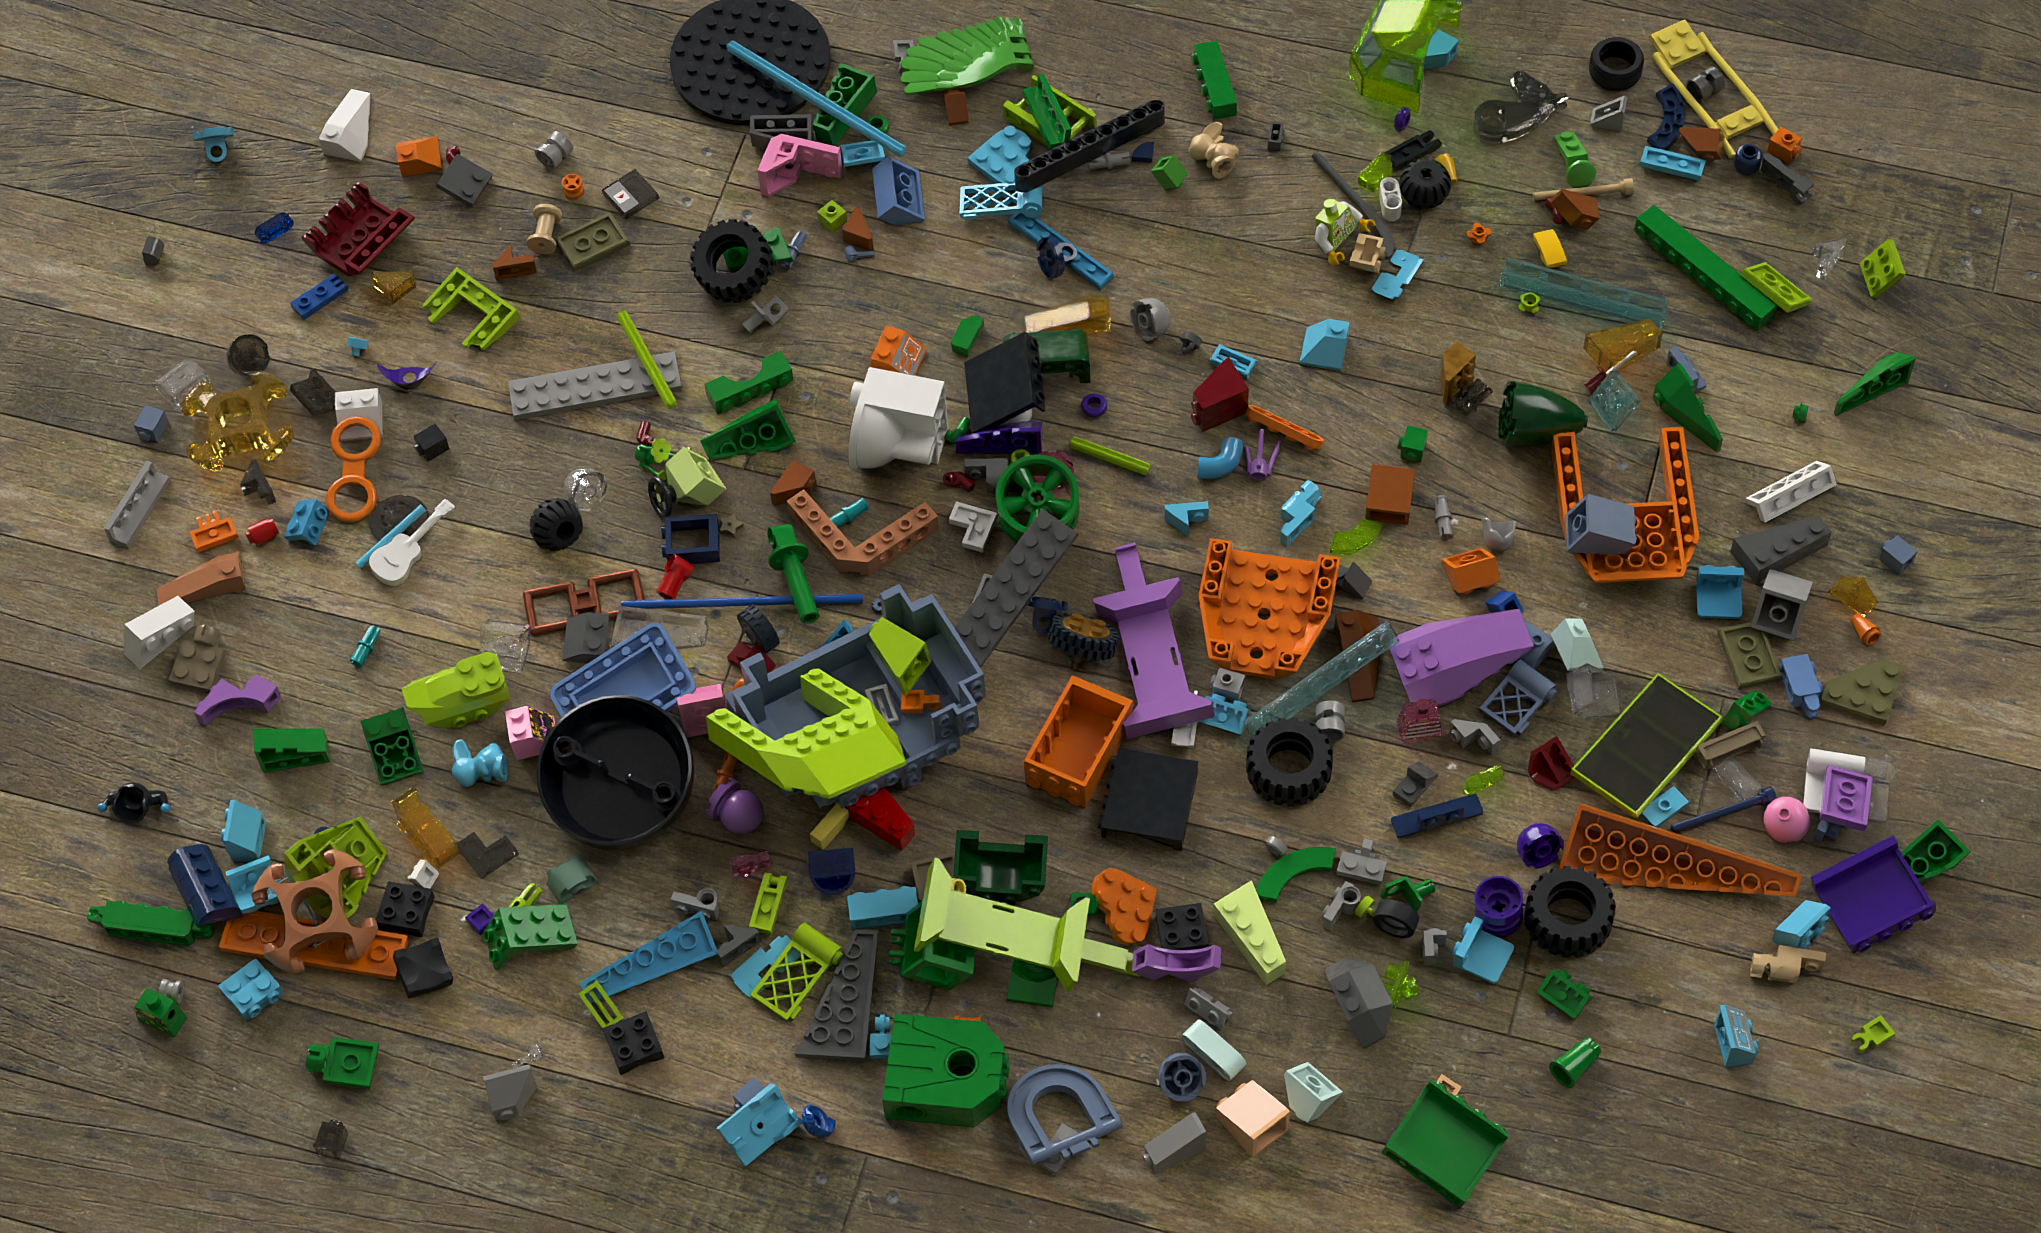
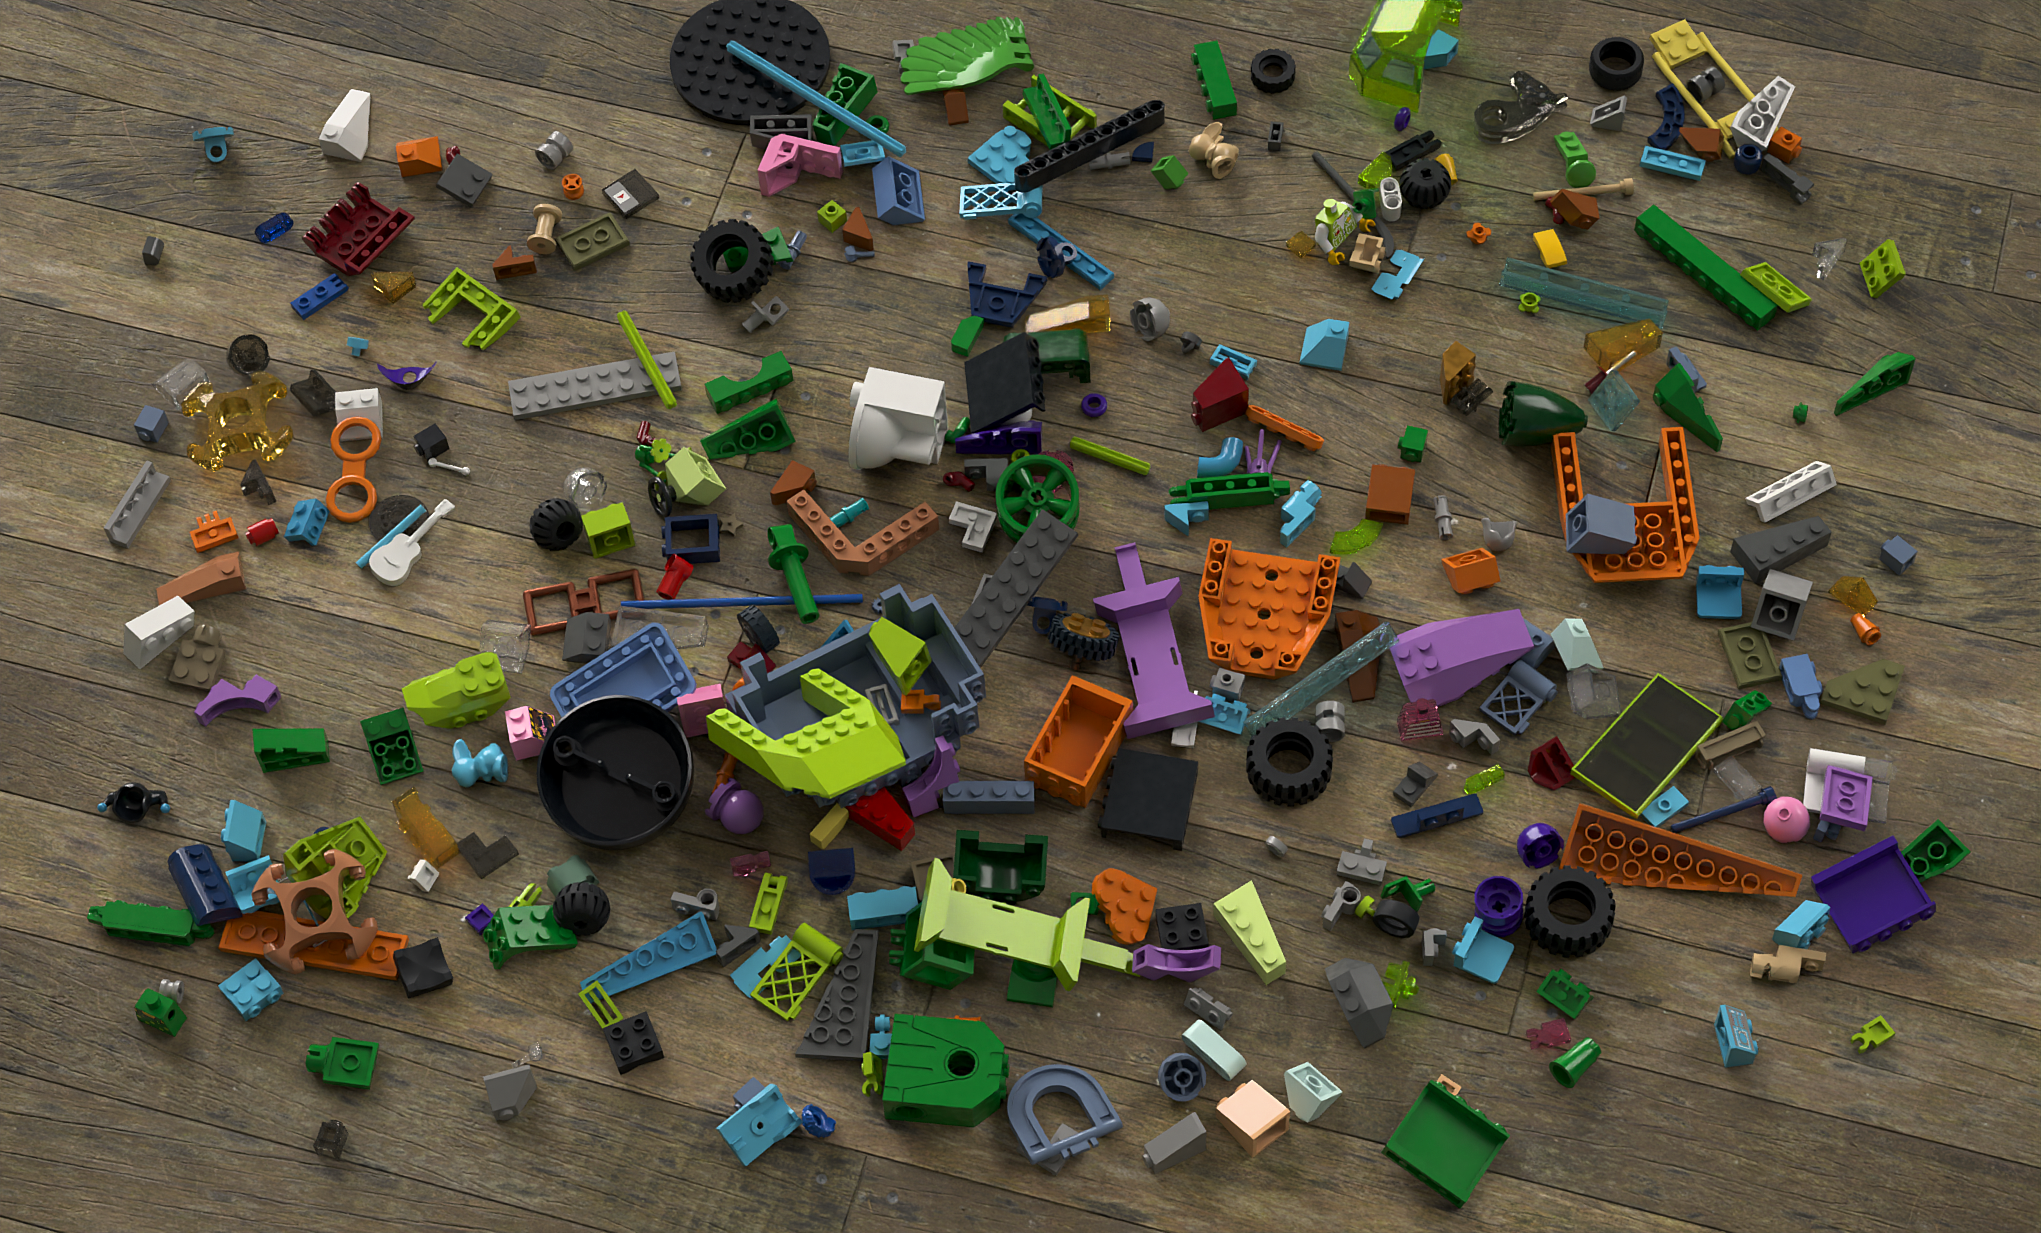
teal axle [349,625,380,668] -> none
black brick [376,881,435,937] -> none
orange slope [871,326,927,376] -> none
green tile [1256,847,1336,903] -> none
blue brick [1485,590,1524,614] -> none
none -> white hinge [428,458,470,475]
none -> black wheel [553,882,611,936]
none -> lime brick [581,502,636,559]
none -> lime plate [861,1052,883,1097]
none -> medium lavender arch [902,735,960,817]
none -> sand blue brick [943,781,1035,814]
none -> dark blue wing [967,261,1047,328]
none -> green hinge [1169,472,1290,510]
none -> black tyre [1251,49,1296,94]
none -> clear yellow tile [1286,231,1316,258]
none -> green bracket [1352,188,1380,219]
none -> clear pink plate [1526,1018,1571,1049]
none -> white wedge [1730,76,1795,151]

